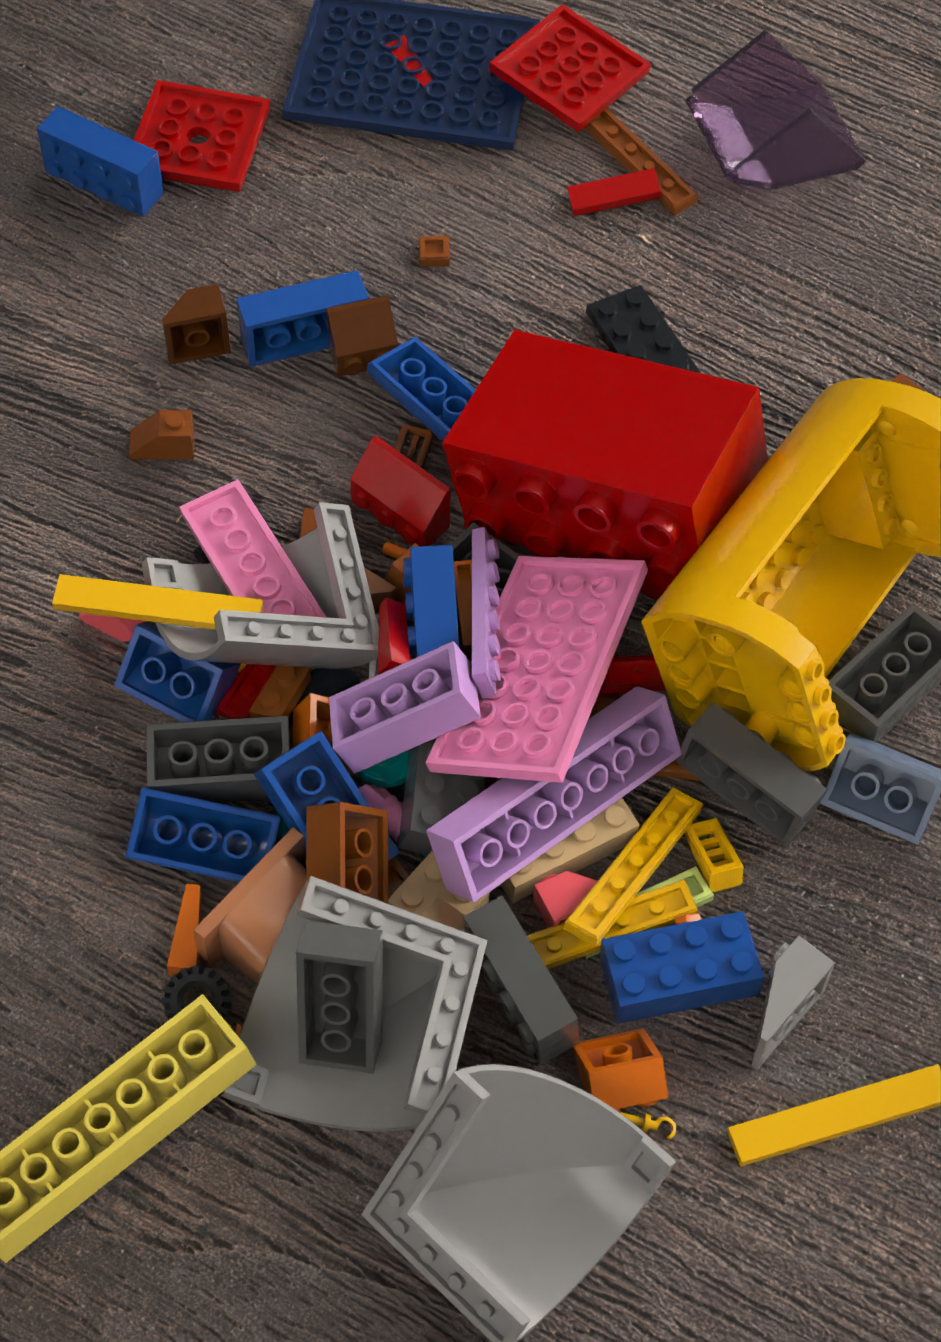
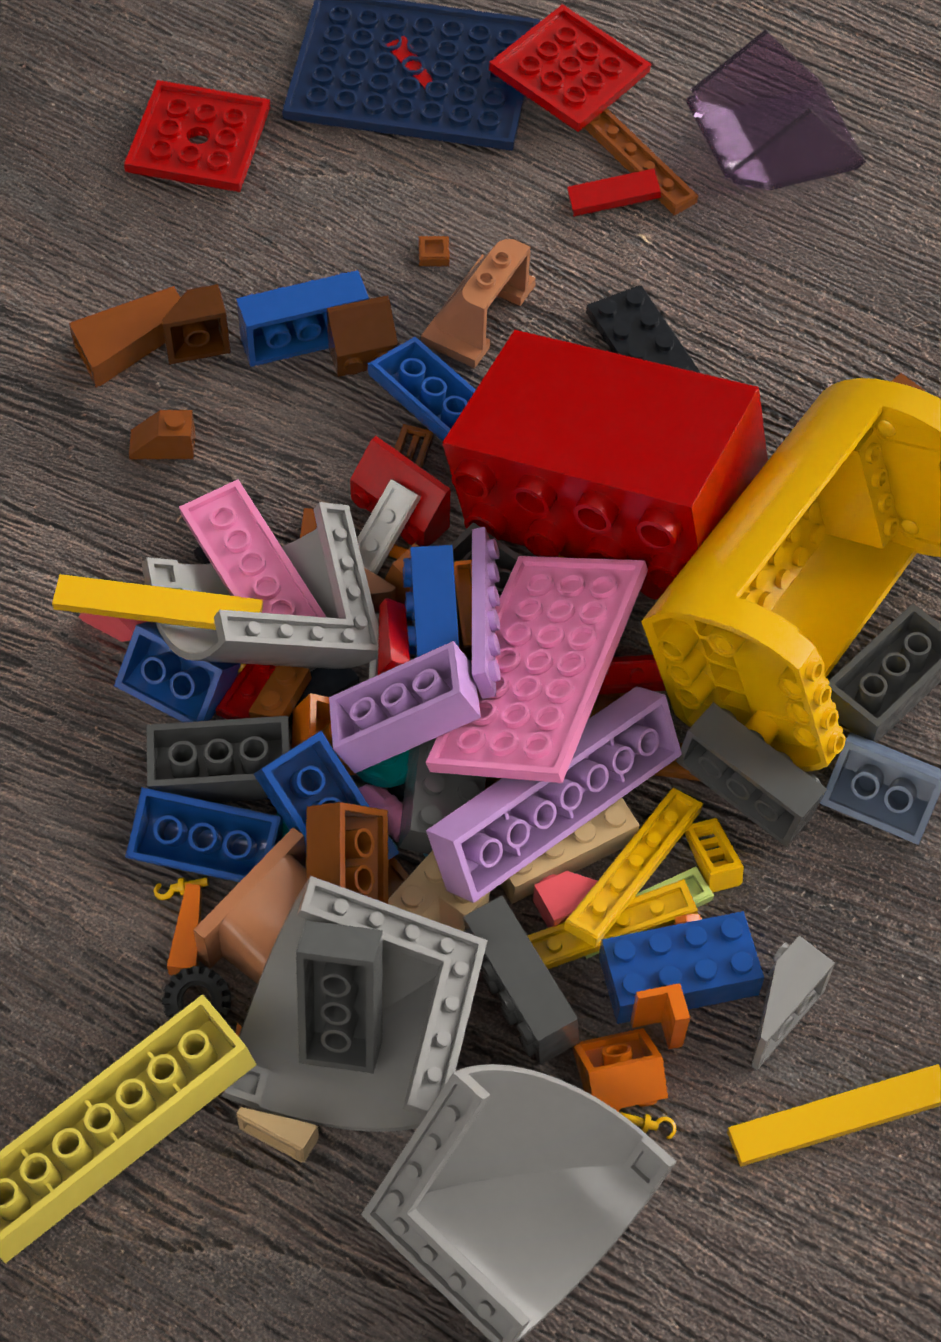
blue brick [37,106,164,217] -> none
none -> dark orange slope [69,286,181,387]
none -> yellow hand [153,877,209,900]
none -> tan slope [237,1107,319,1163]
none -> white tile [357,479,421,575]
none -> nougat windscreen [421,239,536,368]
none -> orange panel [630,983,690,1049]

